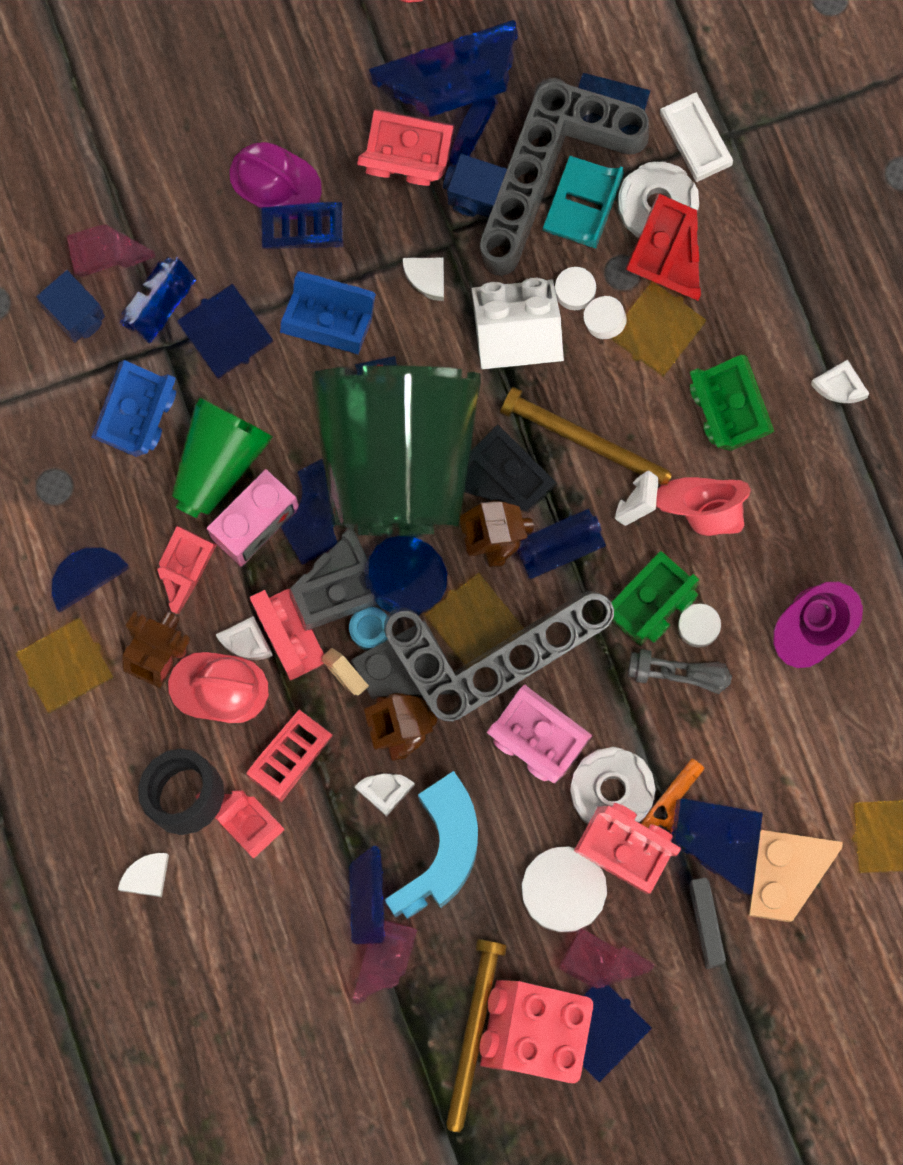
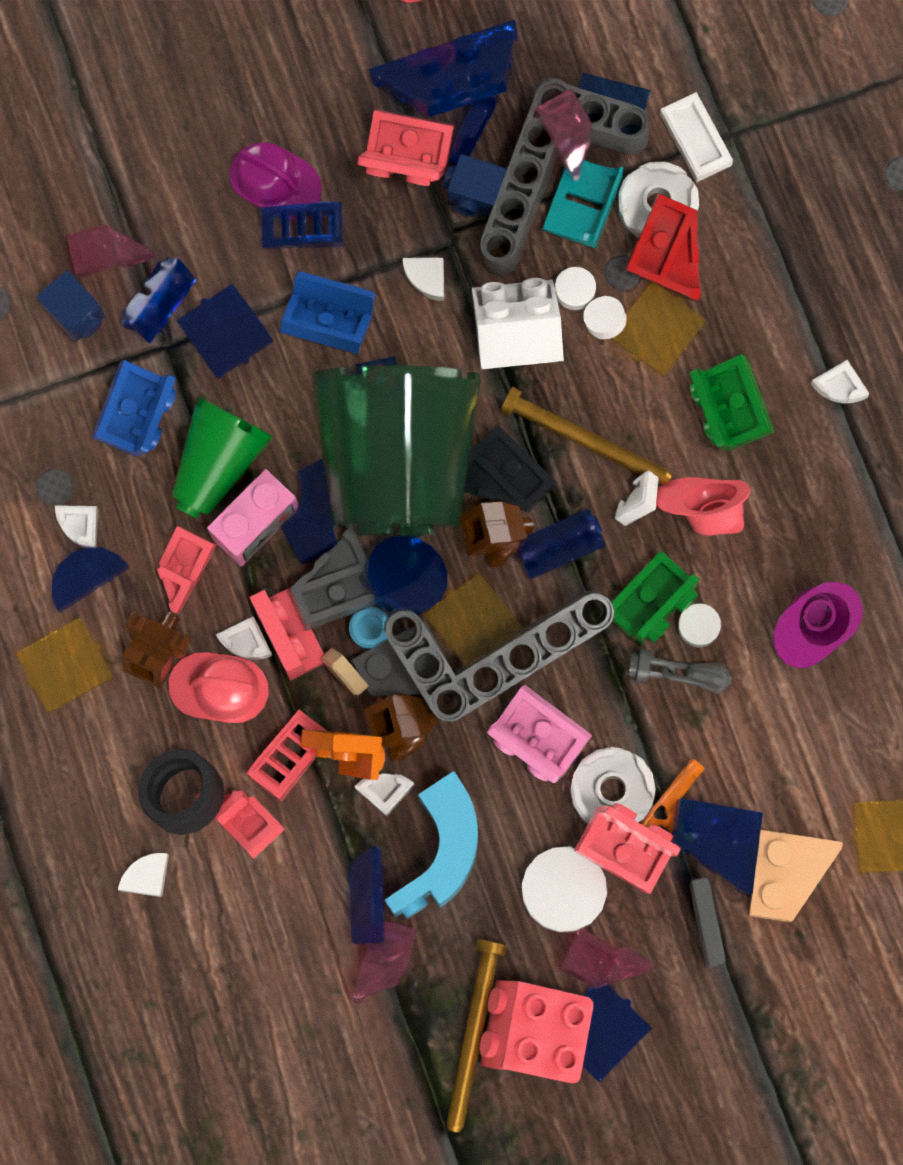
none -> white tile [55,505,98,550]
none -> orange bracket [301,729,385,780]
none -> clear pink slope [536,89,592,181]

